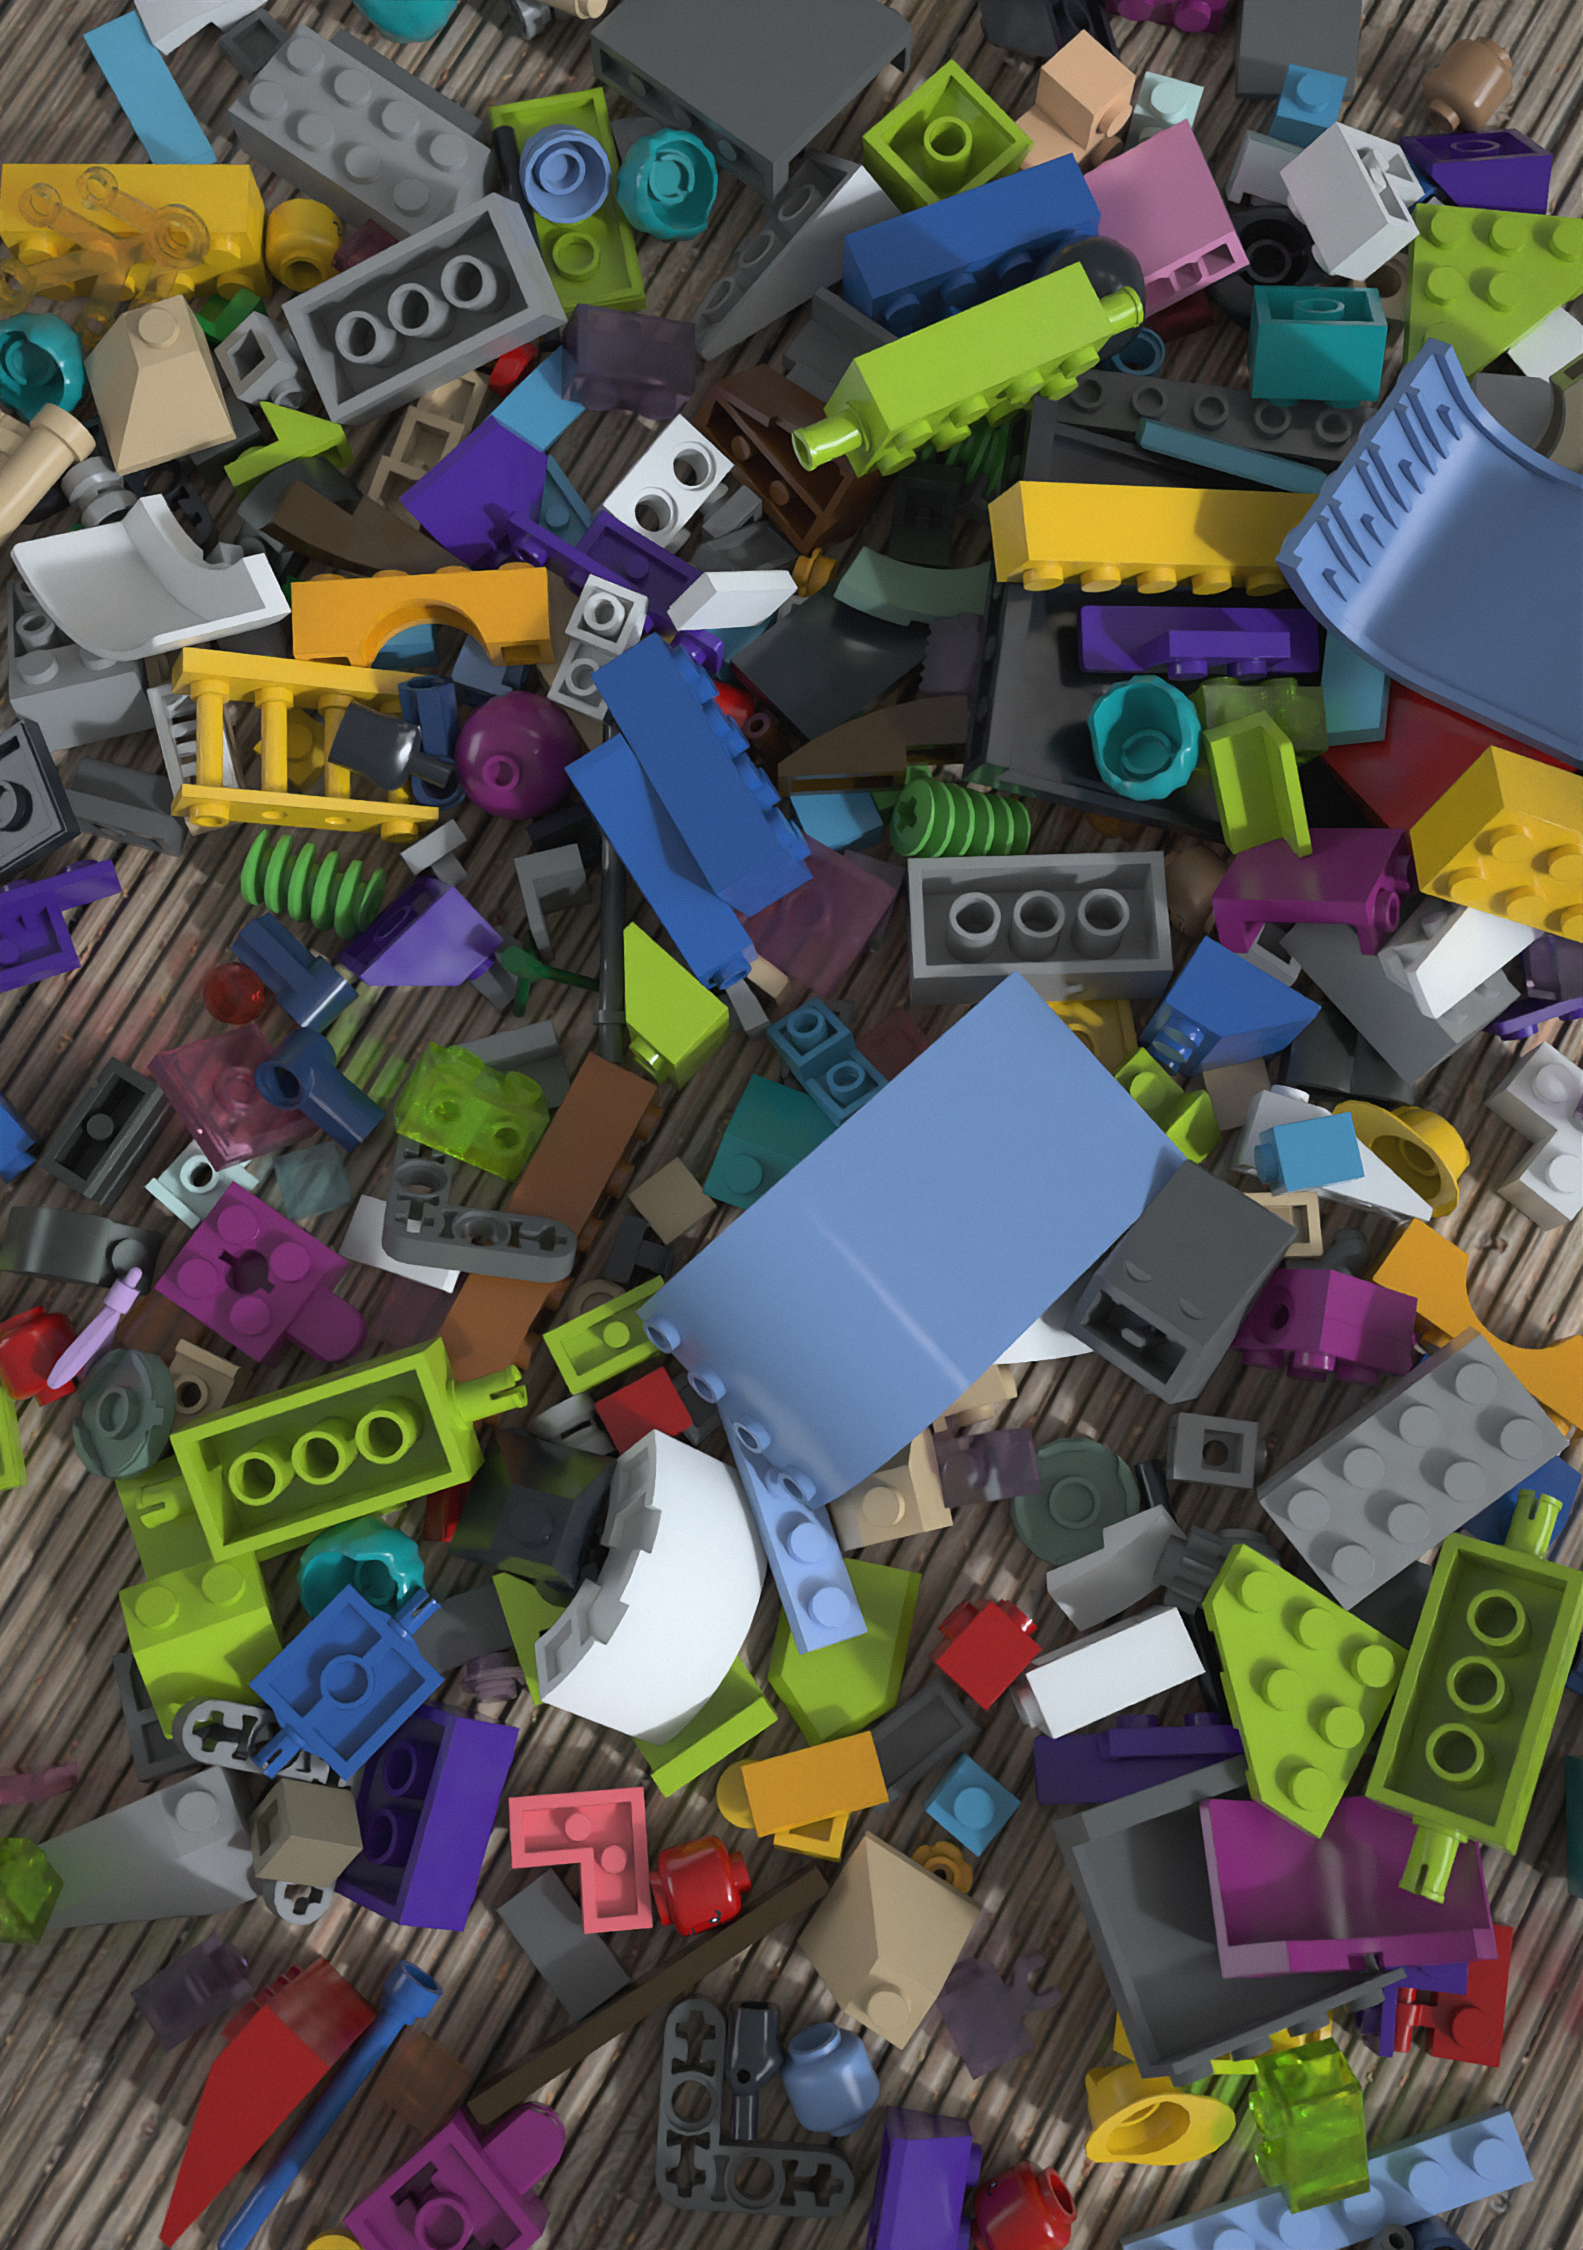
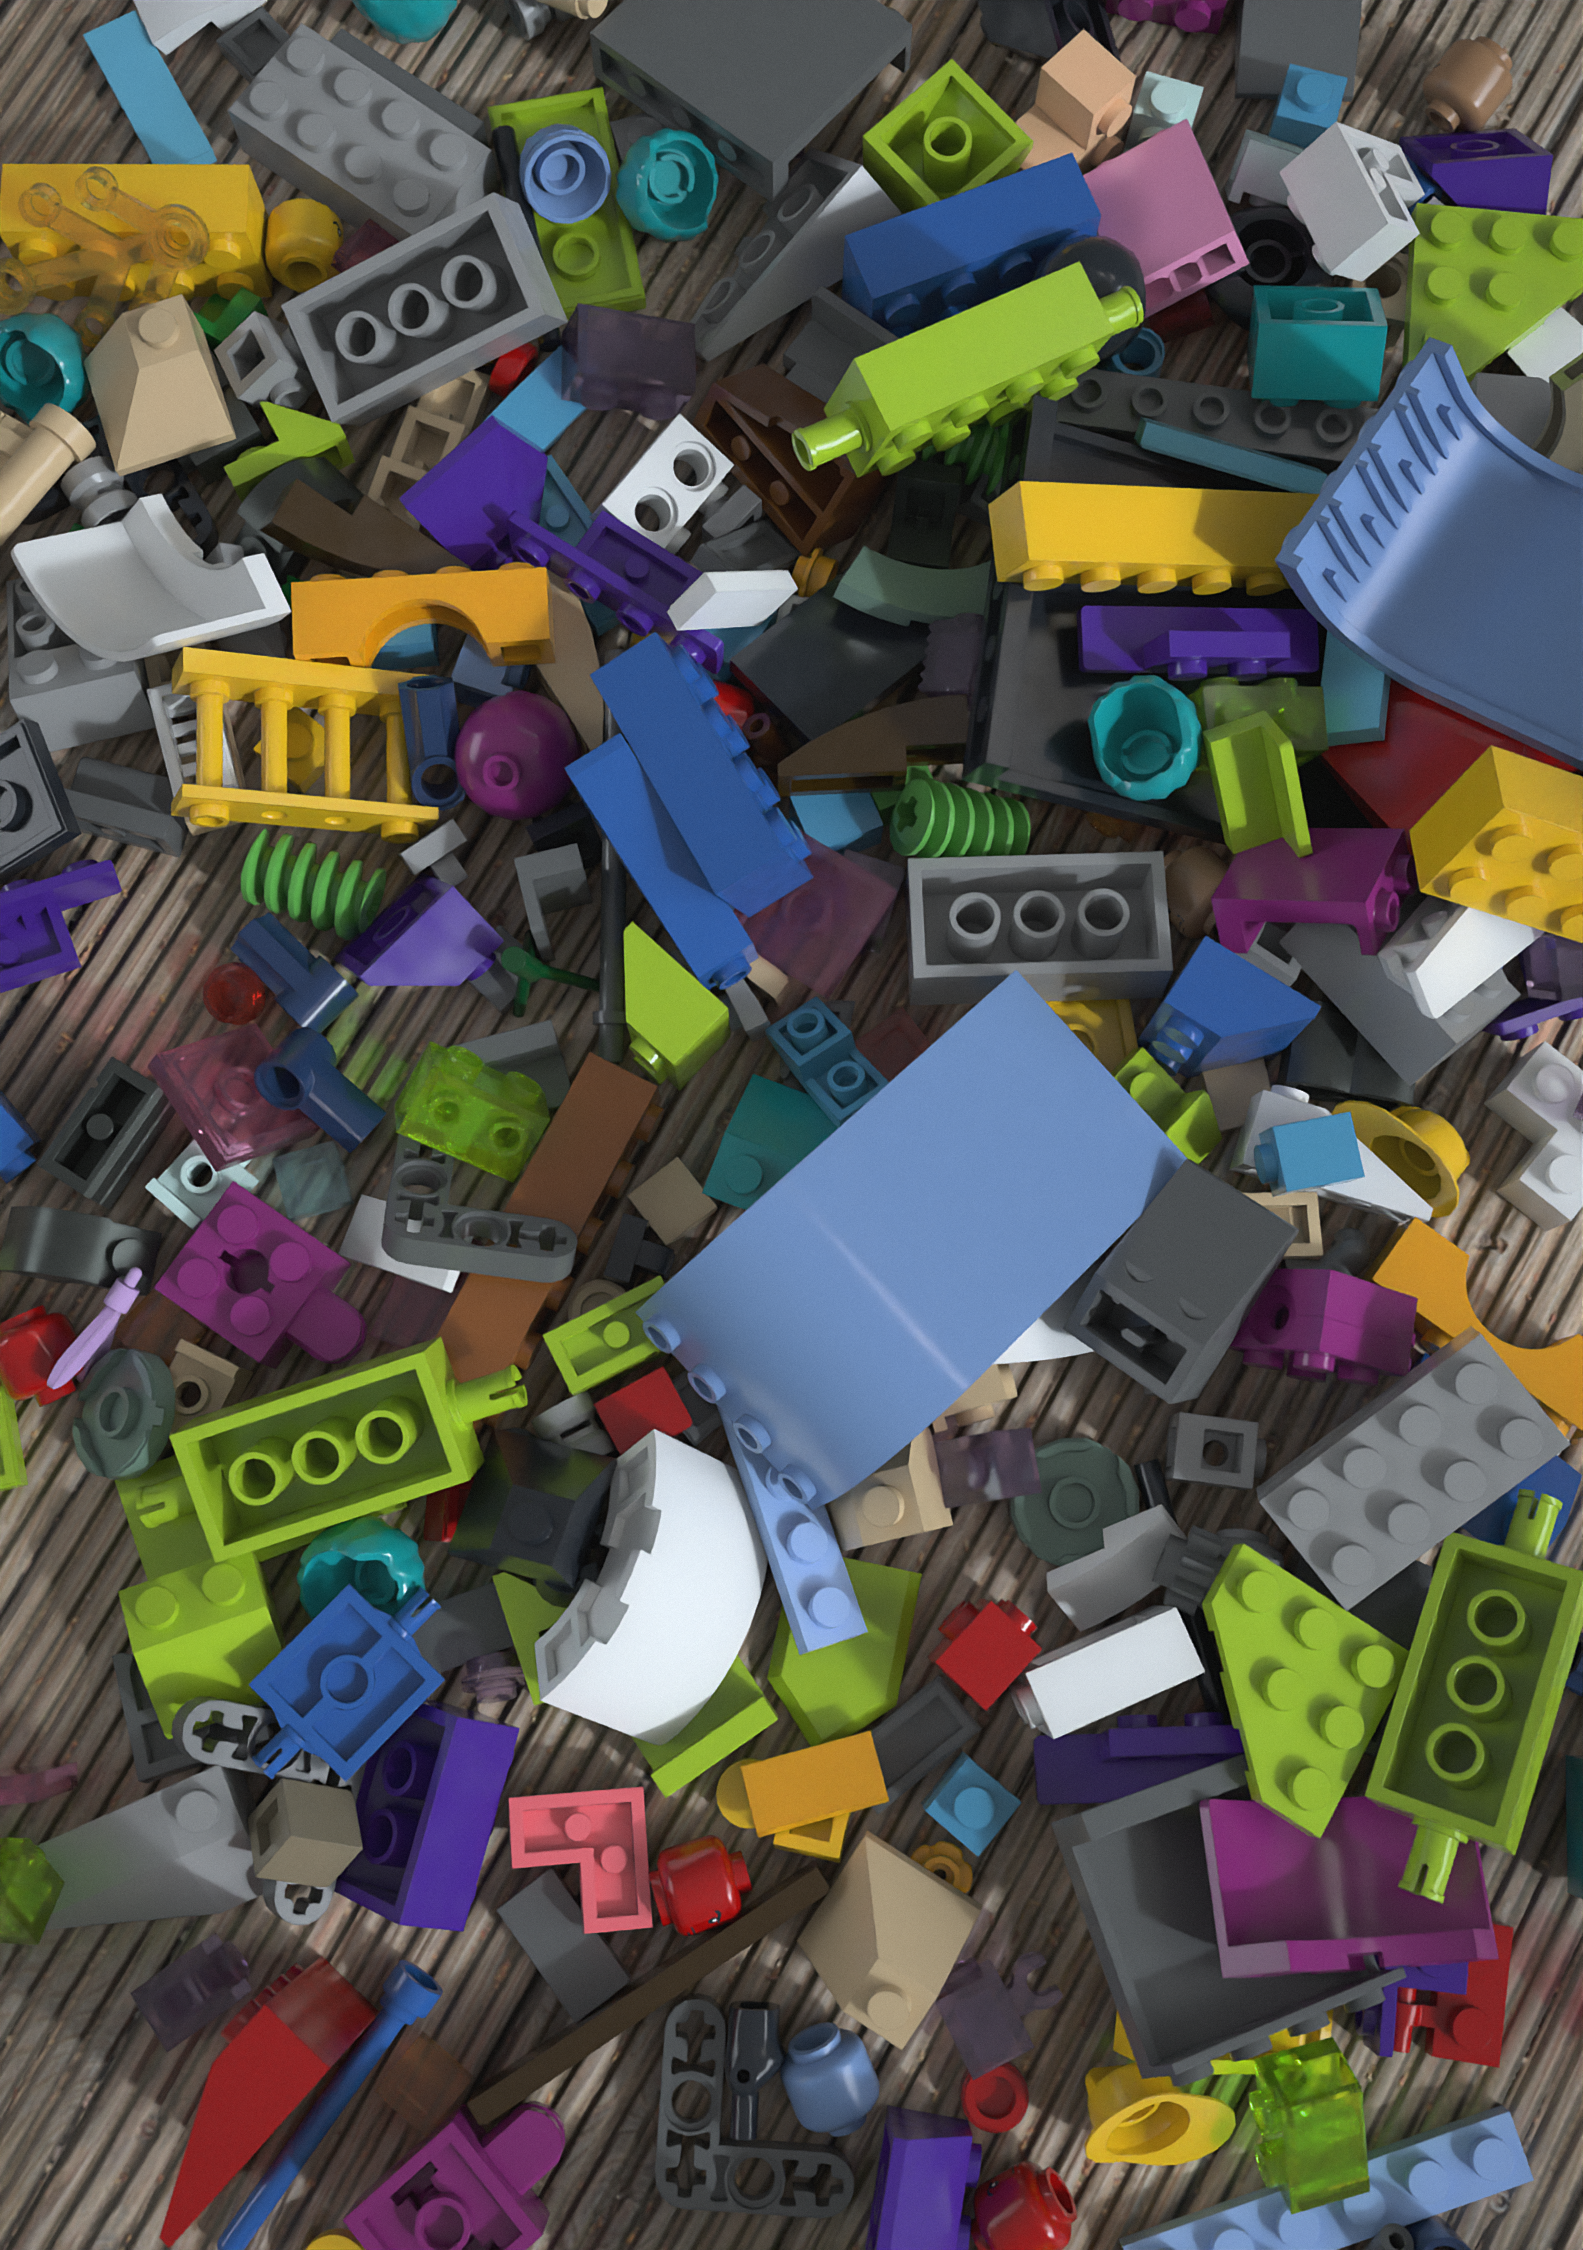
black piece [328,700,454,791] -> none
white slope [547,574,650,726] -> none
none -> red tile [959,2056,1029,2133]

